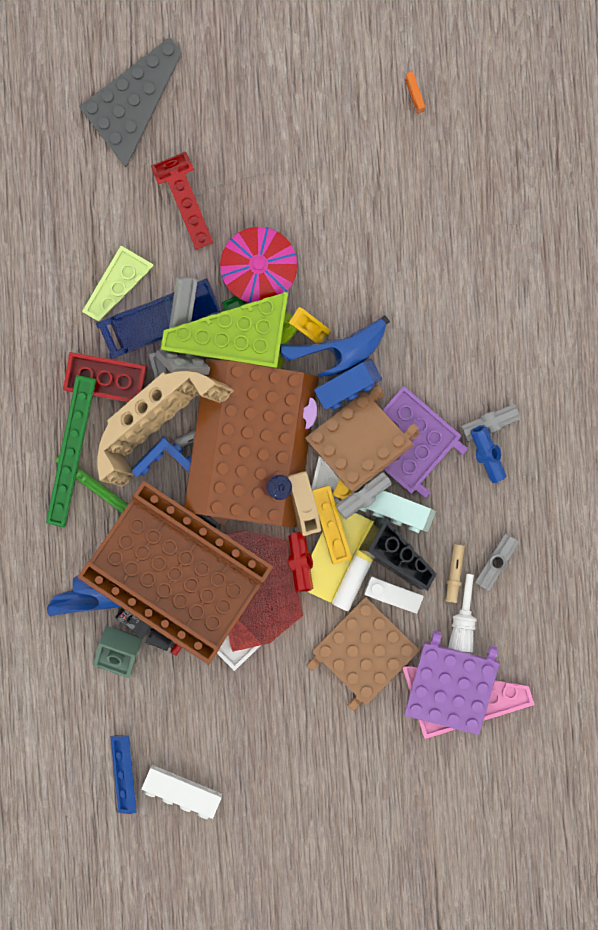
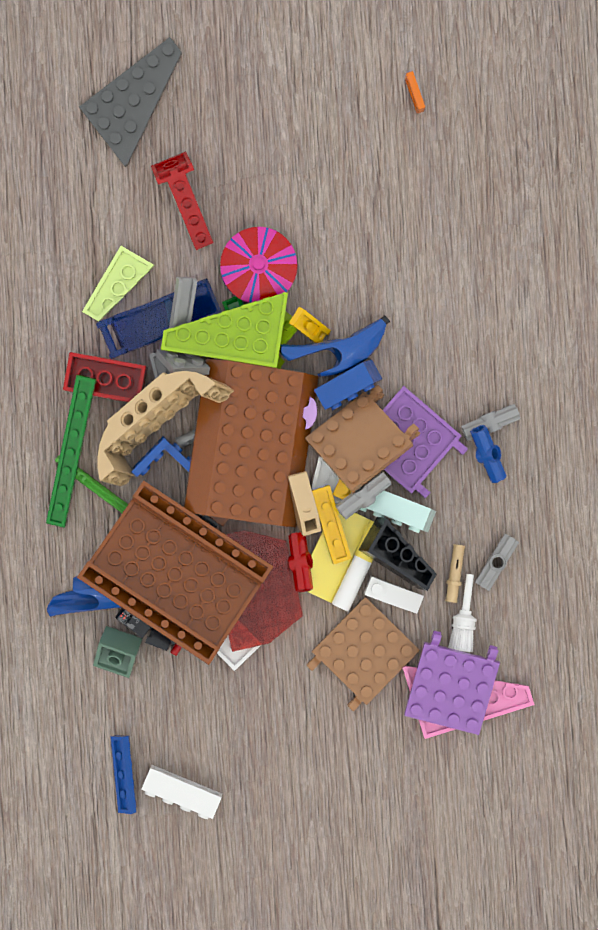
clear blue head [265,474,292,500] -> none

